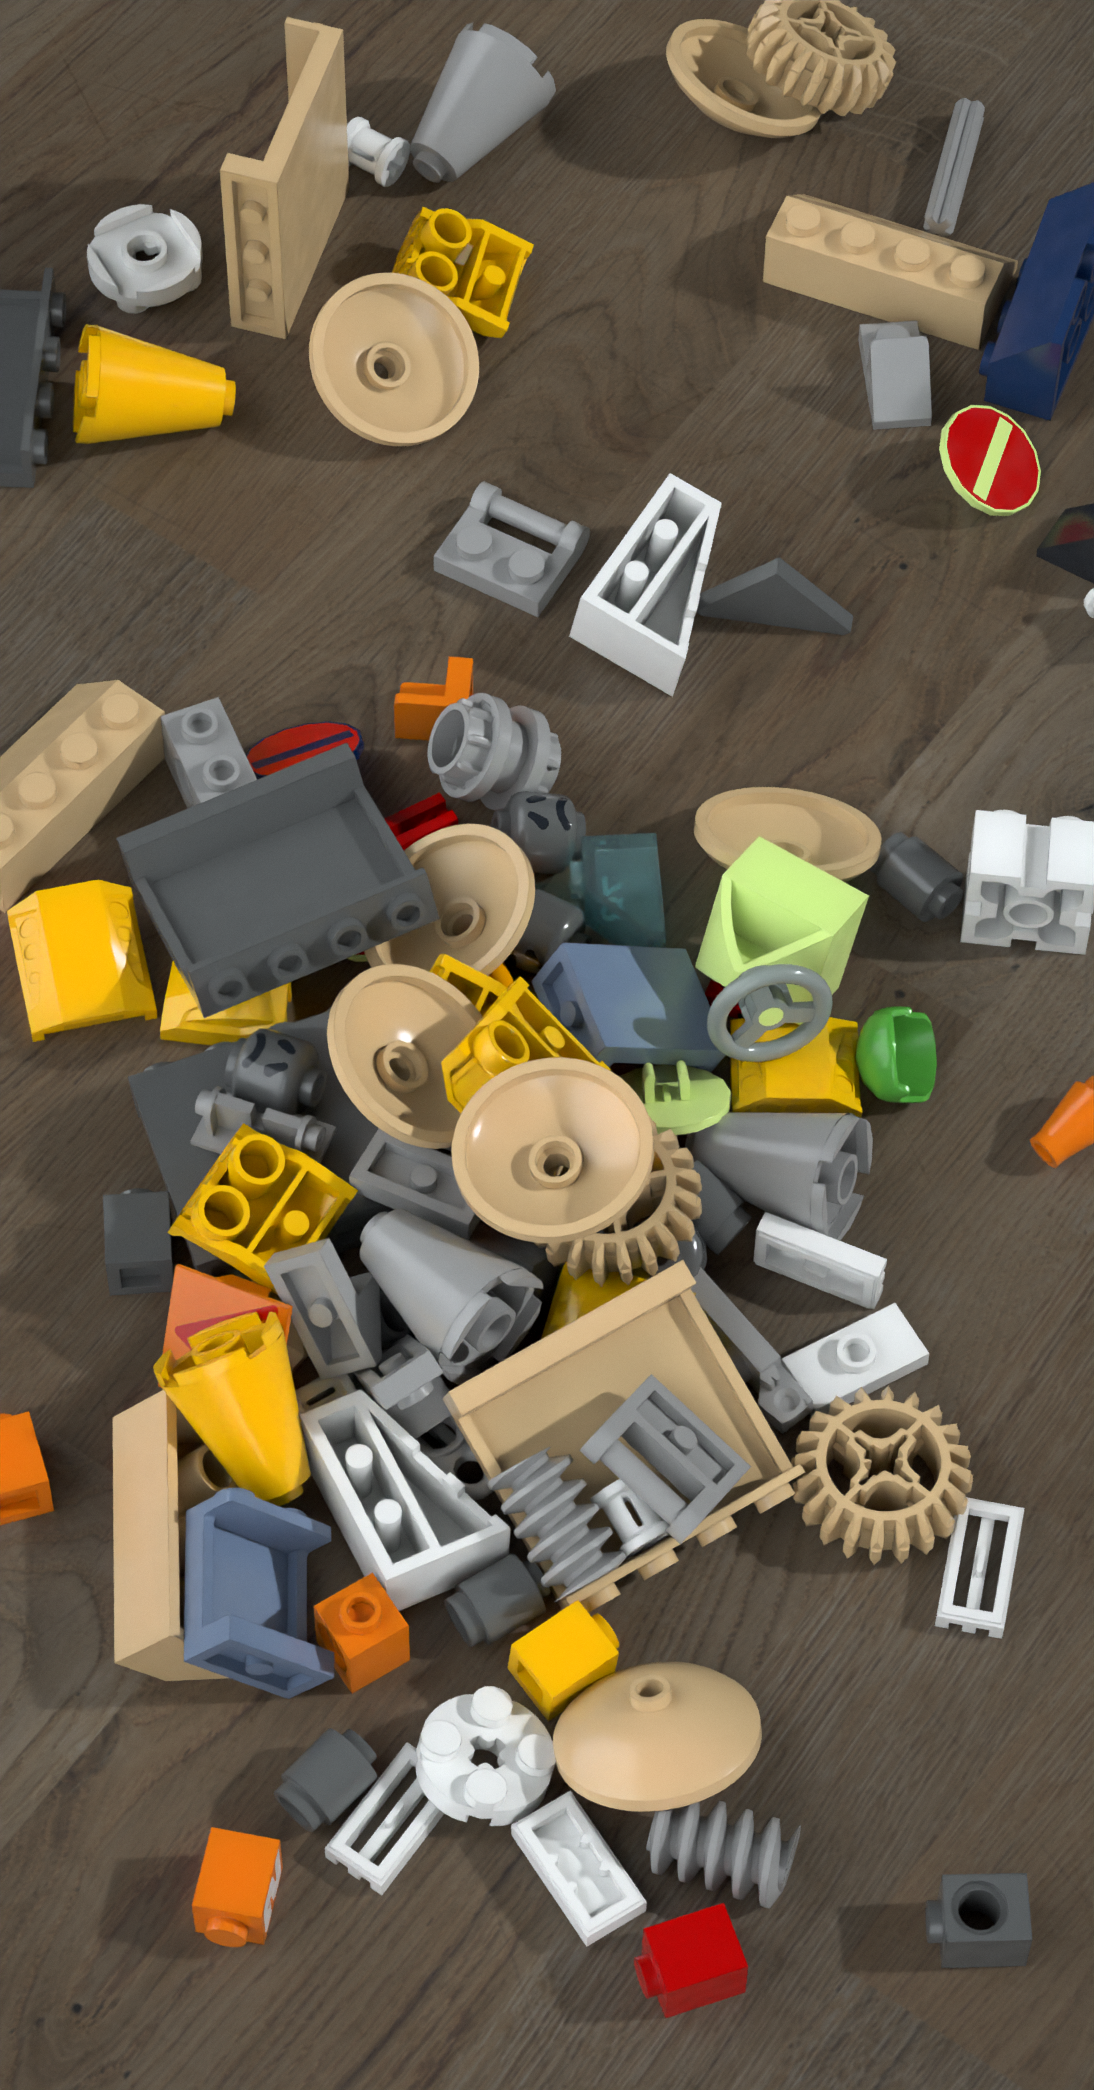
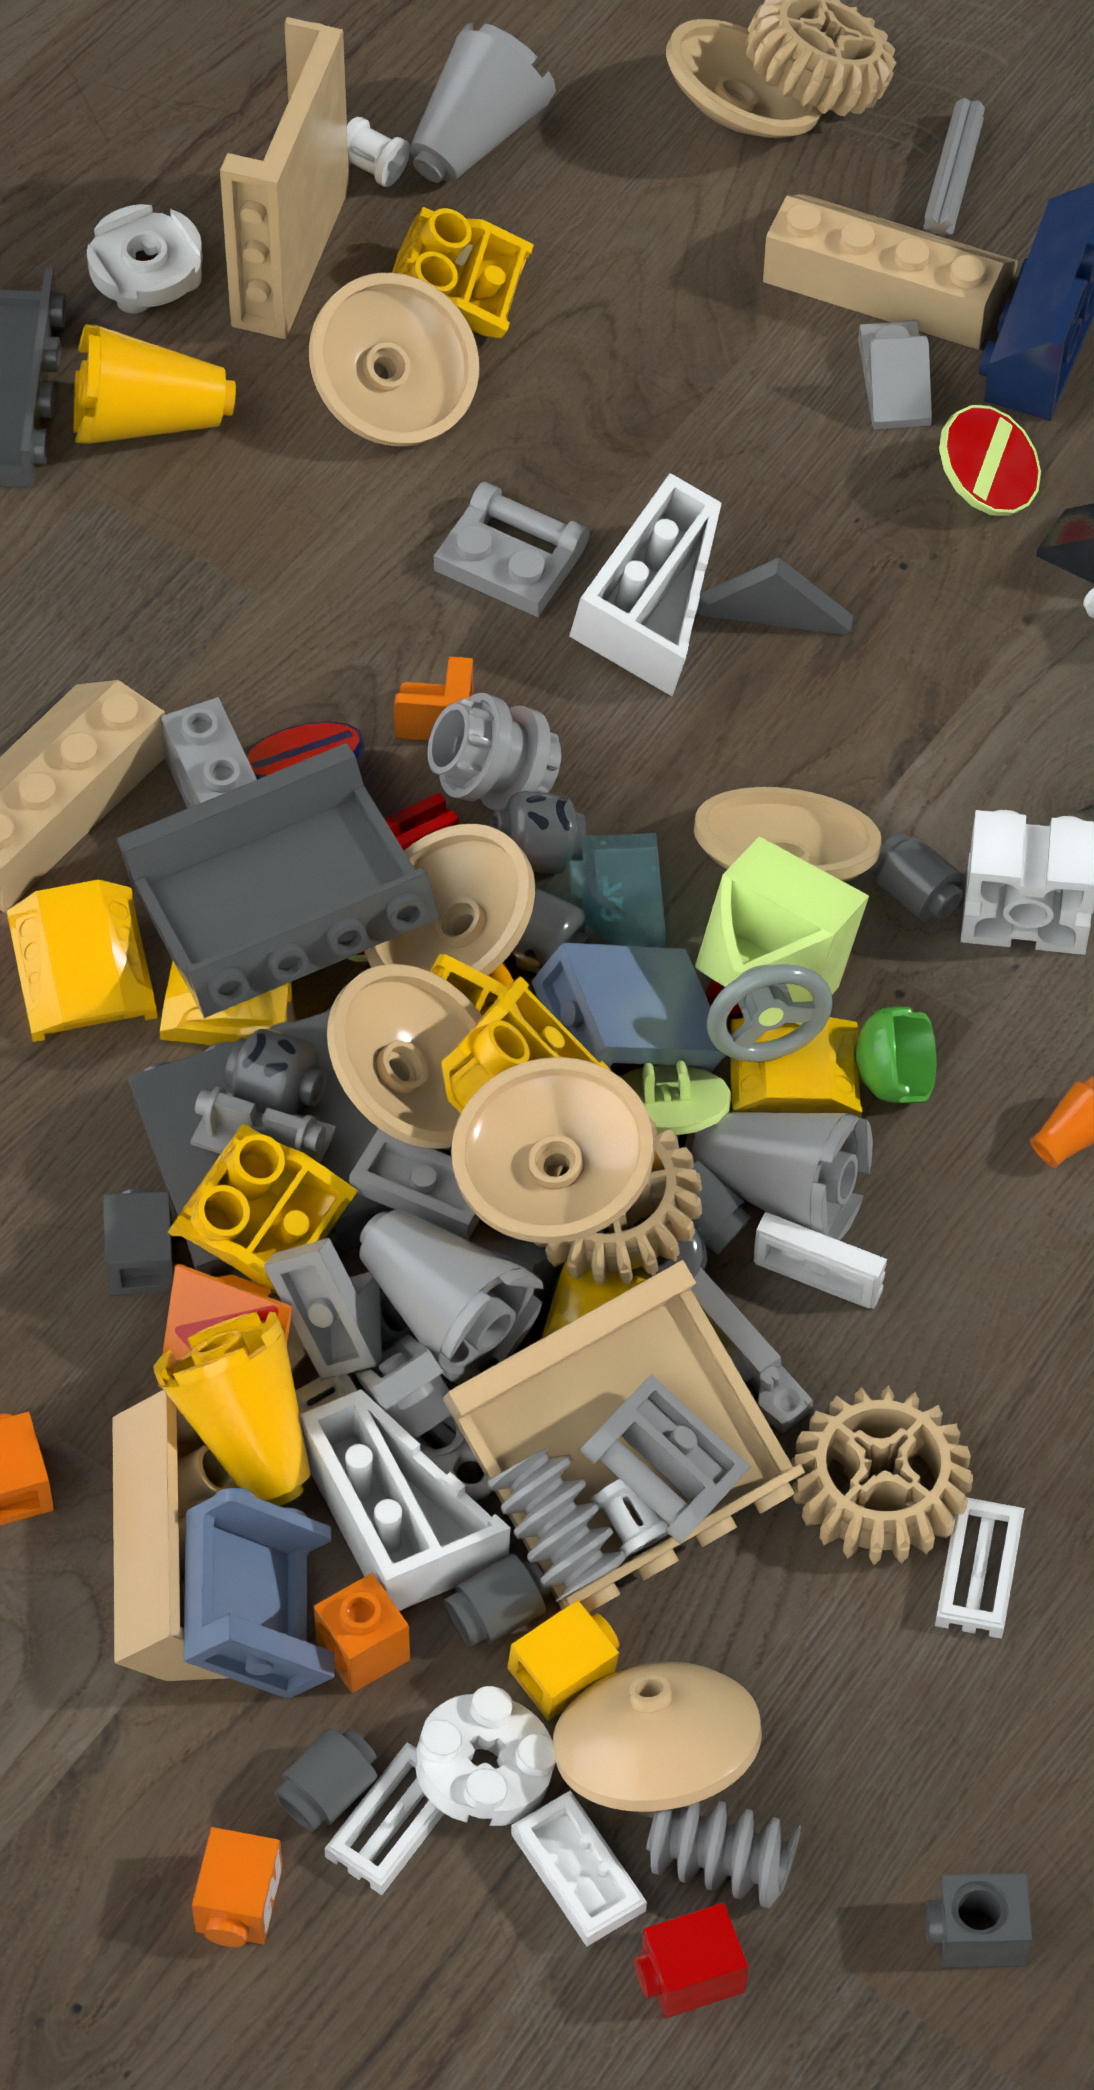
white plate [781,1303,929,1417] -> none

